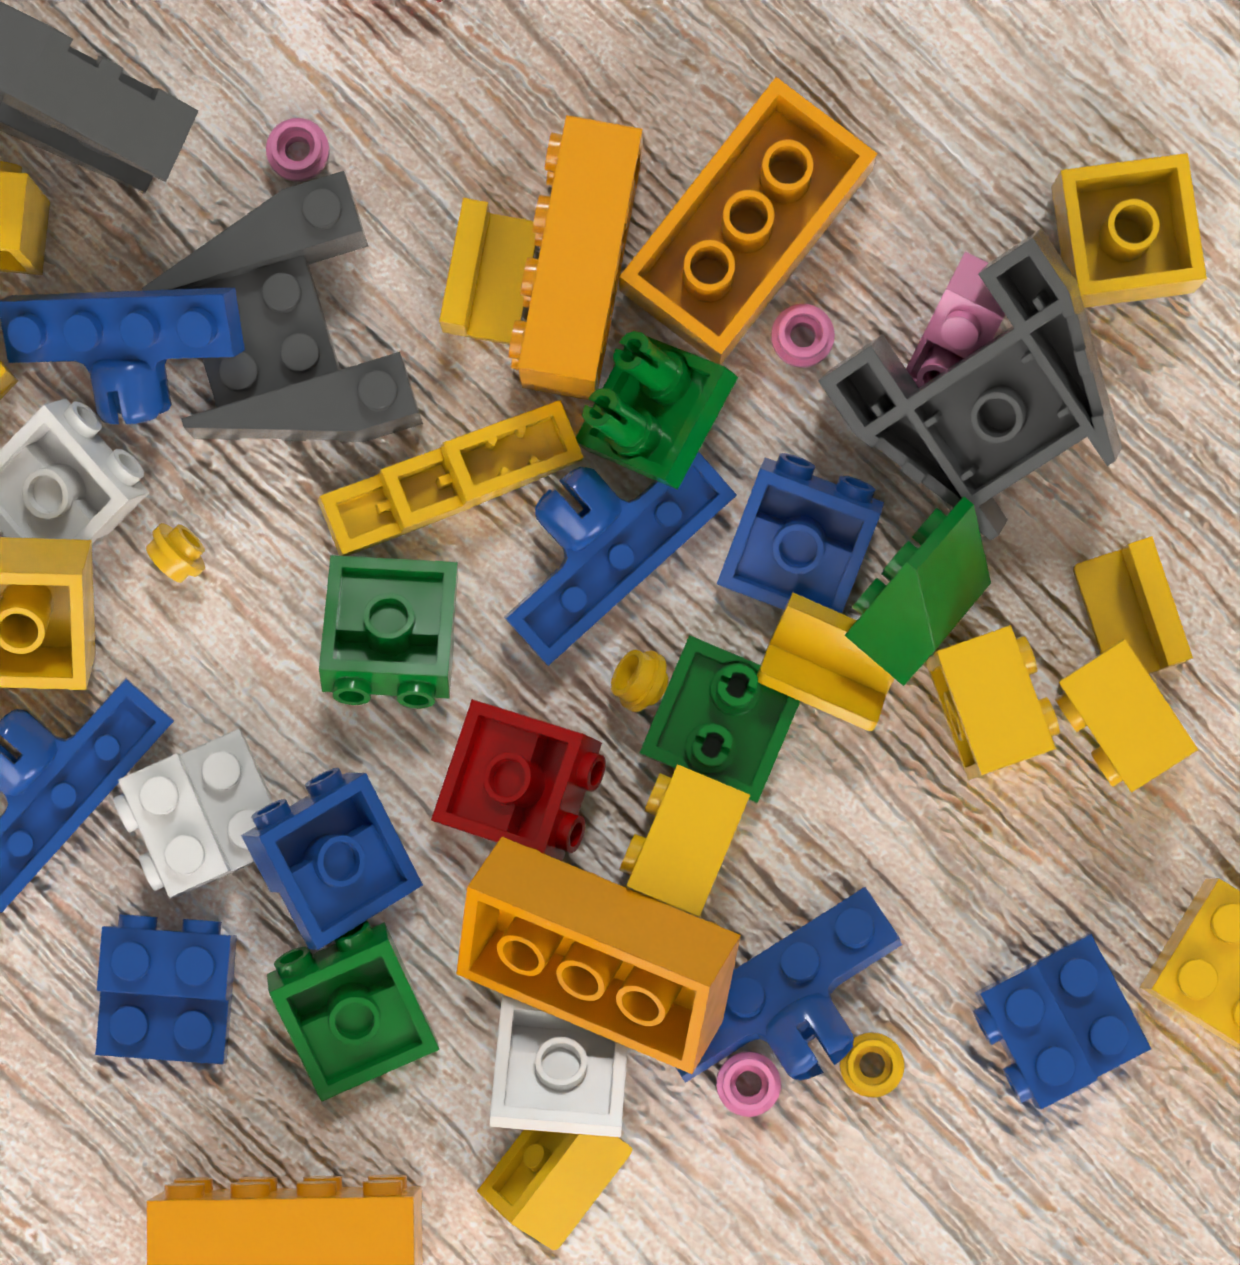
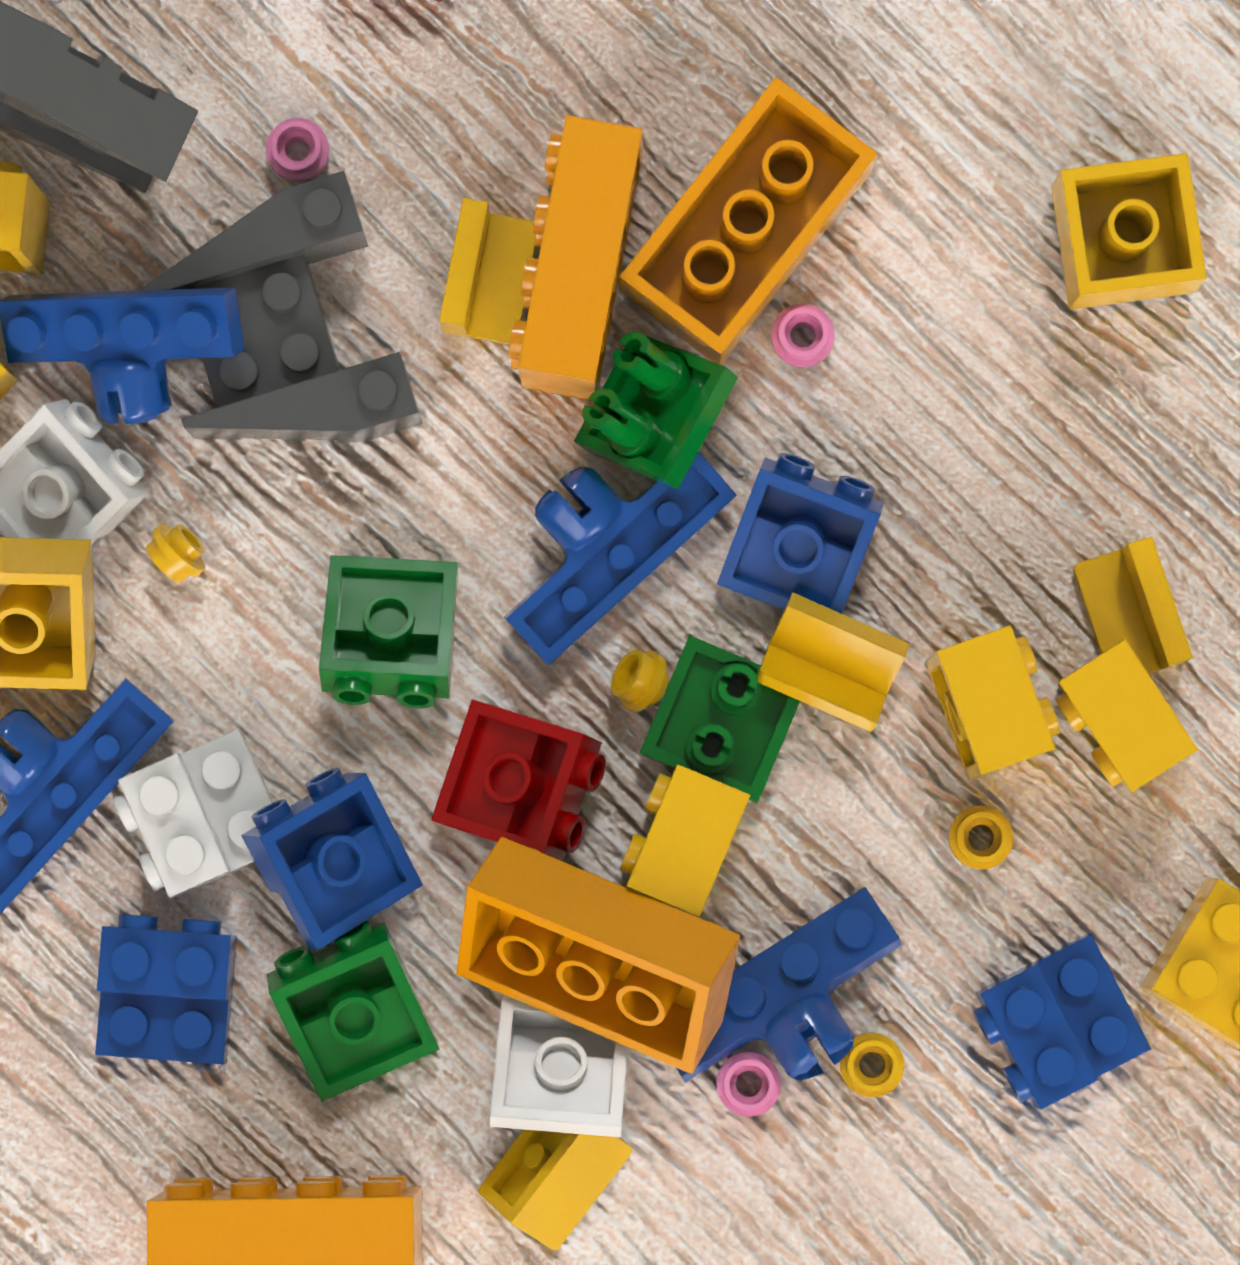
yellow slope [318,400,584,556] -> none
dark grey wedge [818,228,1122,540] -> none
green slope [844,496,991,686] -> none
bright pink slope [906,252,1005,387] -> none
none -> yellow plate [948,805,1013,870]

